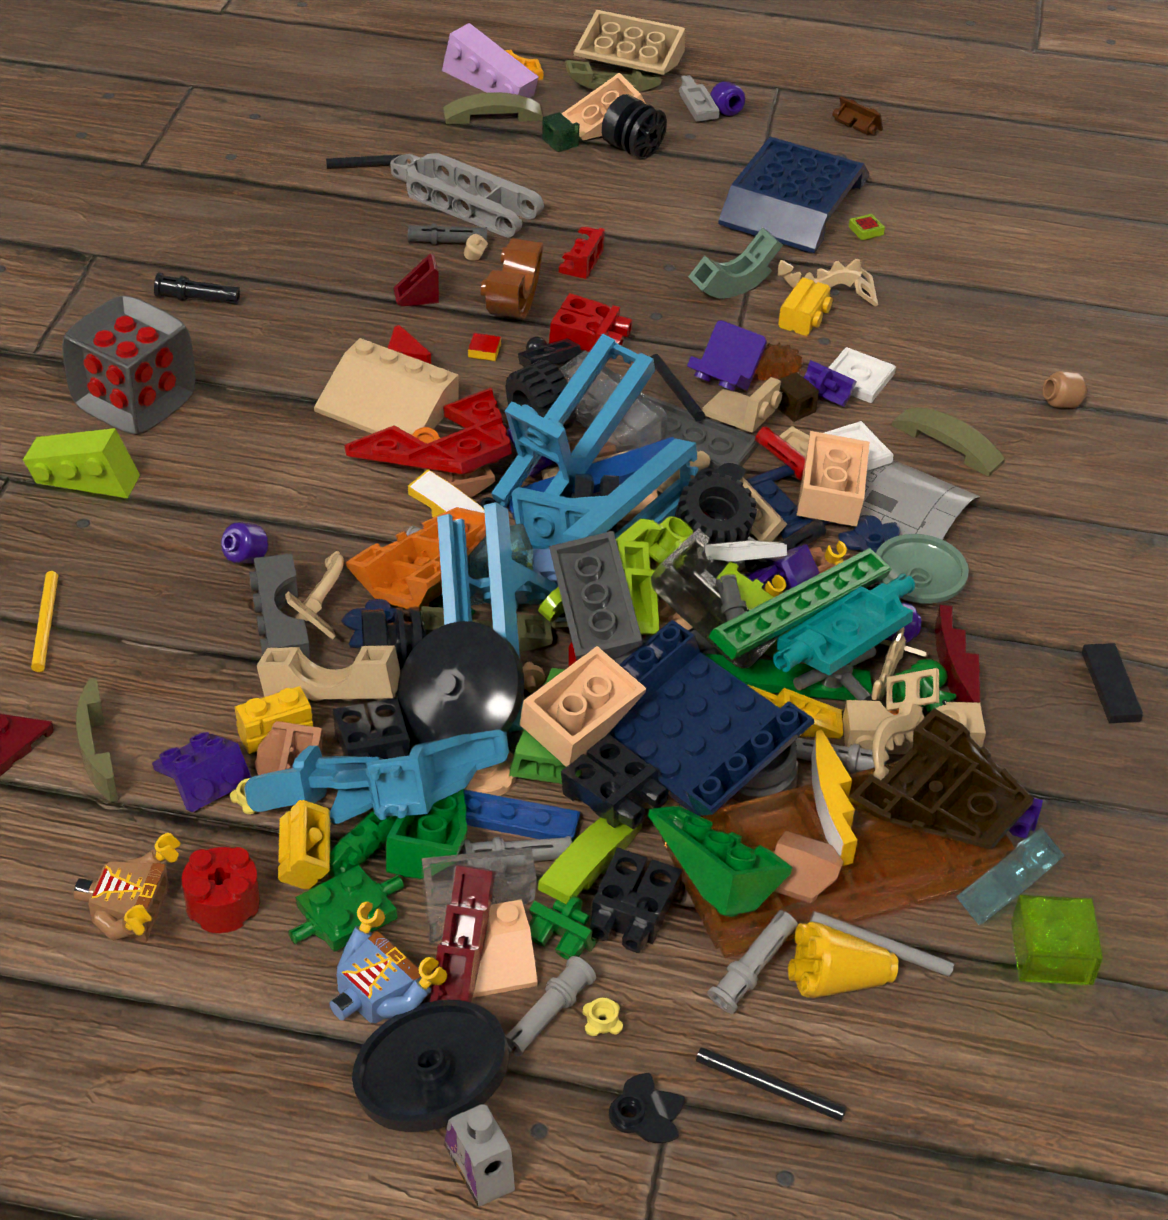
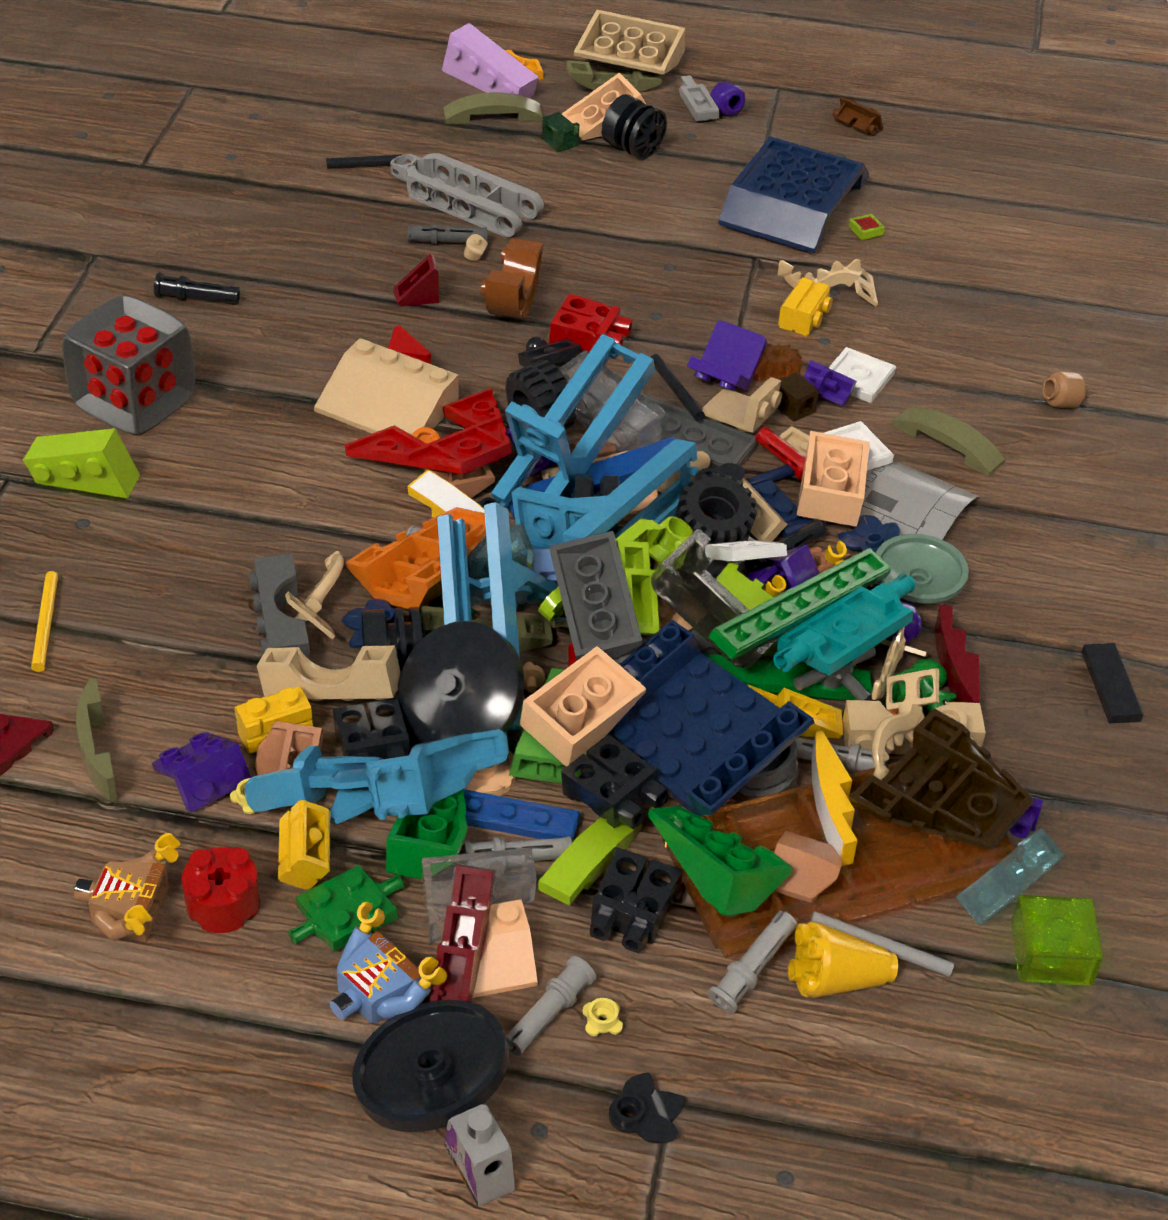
dark purple head [221,522,268,564] -> none
green hinge [328,811,398,878] -> none
red tile [468,333,501,361] -> none
green hips [529,896,597,960] -> none
red hinge [559,227,605,279] -> none
sand green arch [688,227,783,298] -> none
black bar [696,1047,847,1122] -> none
dark grey pin [715,574,747,621] -> none

